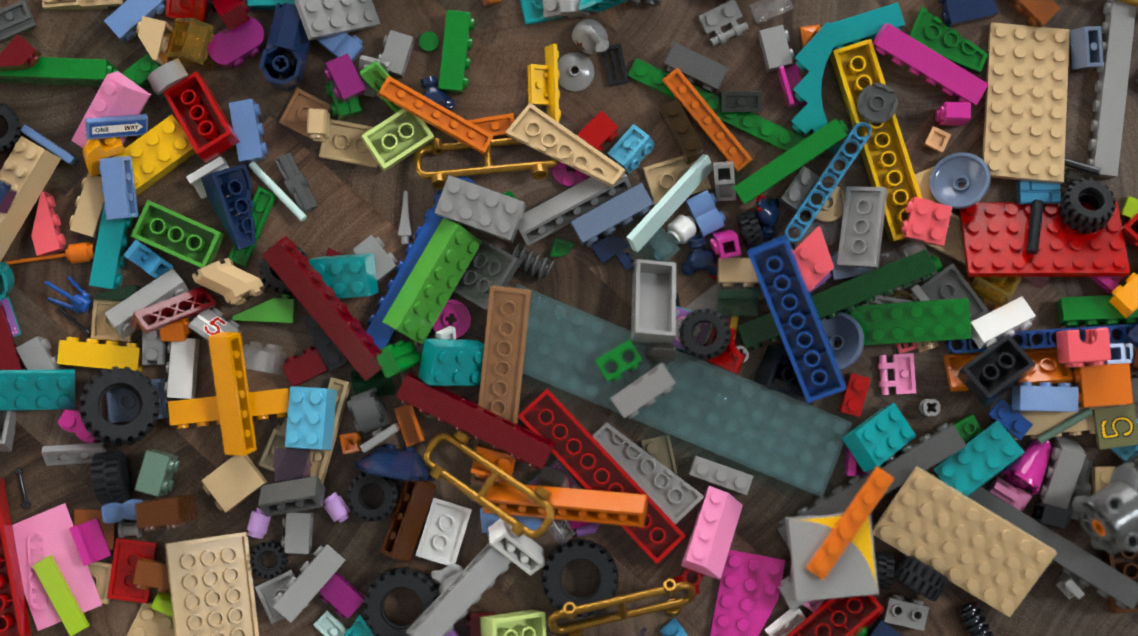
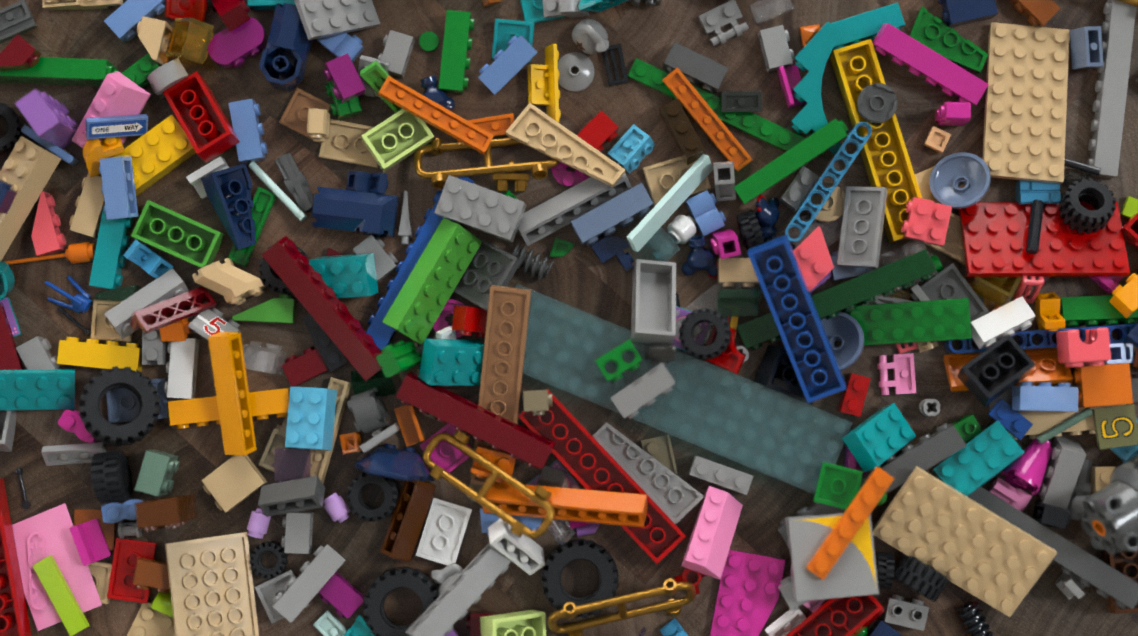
none -> medium lavender brick [15,89,79,149]
none -> dark blue brick [312,187,399,238]
none -> dark blue brick [346,171,388,194]
none -> dark pink plate [419,423,472,473]
none -> red brick [452,306,488,338]
none -> medium blue brick [478,35,538,95]
none -> teal tile [492,18,535,62]
none -> pearl gold hips [493,160,530,192]
none -> dark tan brick [523,390,553,415]
none -> green plate [814,461,887,510]
none -> coral tile [1013,276,1044,304]
none -> light orange brick [1035,292,1066,331]

